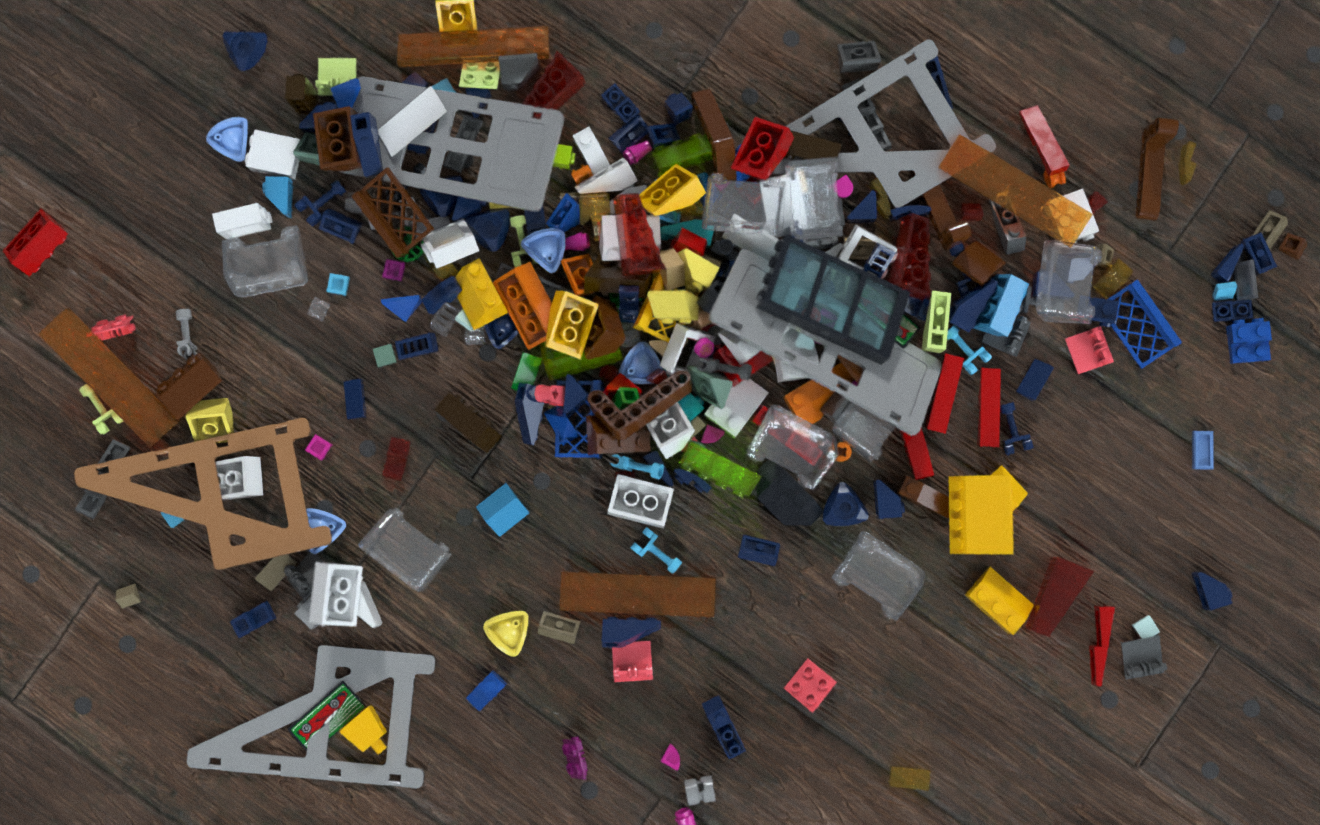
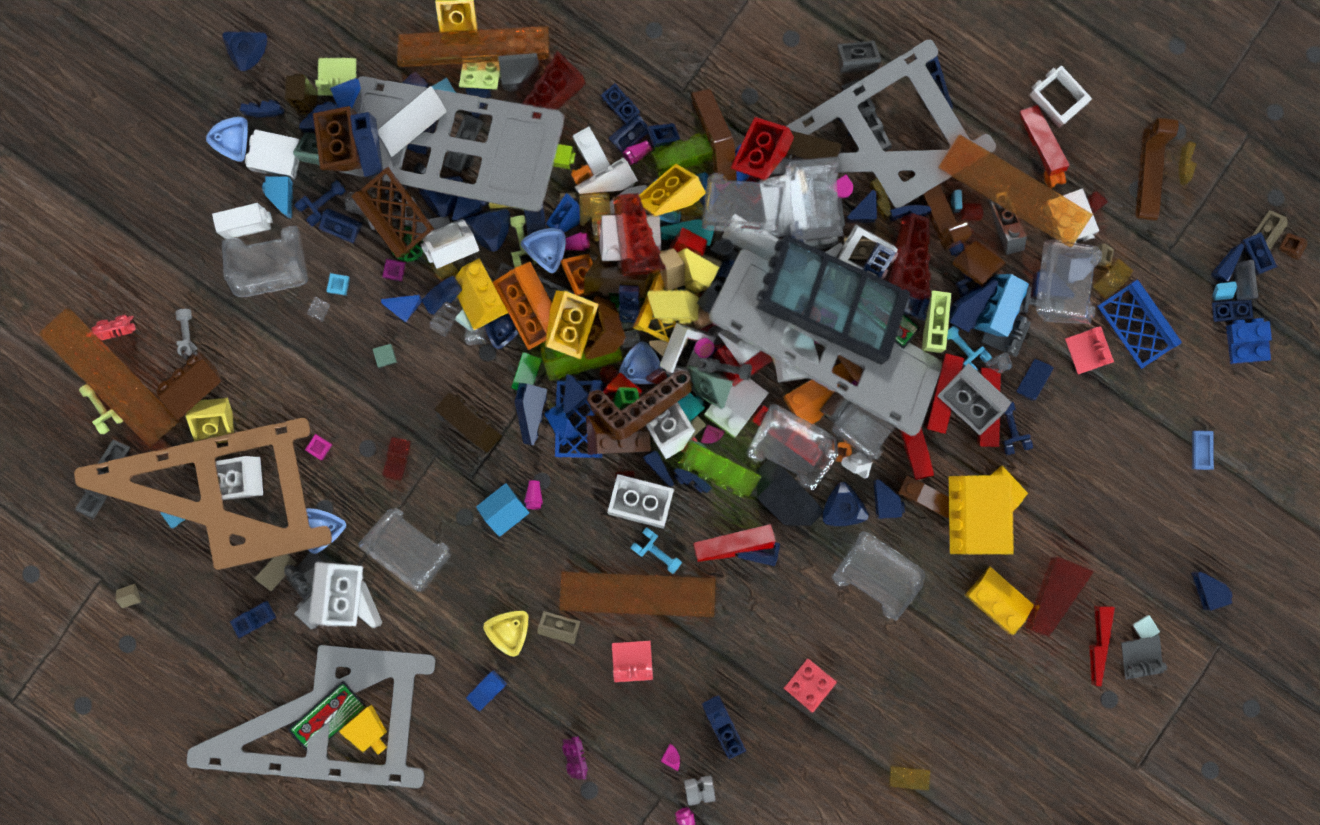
red slope [3,209,68,277] -> none
dark blue slope [344,379,367,420] -> none
dark blue slope [395,333,439,360] -> none
coral piece [535,385,565,406] -> none
dark blue slope [602,617,661,648] -> none
medium azure bar [610,454,664,479] -> none
dark blue slope [665,92,693,126] -> none
dark blue bracket [1076,296,1119,327] -> none
none -> dark blue slope [240,100,285,118]
none -> dark pink cone [524,481,543,510]
none -> red slope [693,524,775,562]
none -> white bracket [841,453,872,479]
none -> light grey slope [937,363,1012,435]
none -> medium azure tile [951,190,963,213]
none -> clear slope [985,352,1013,373]
none -> white window [1029,66,1092,129]

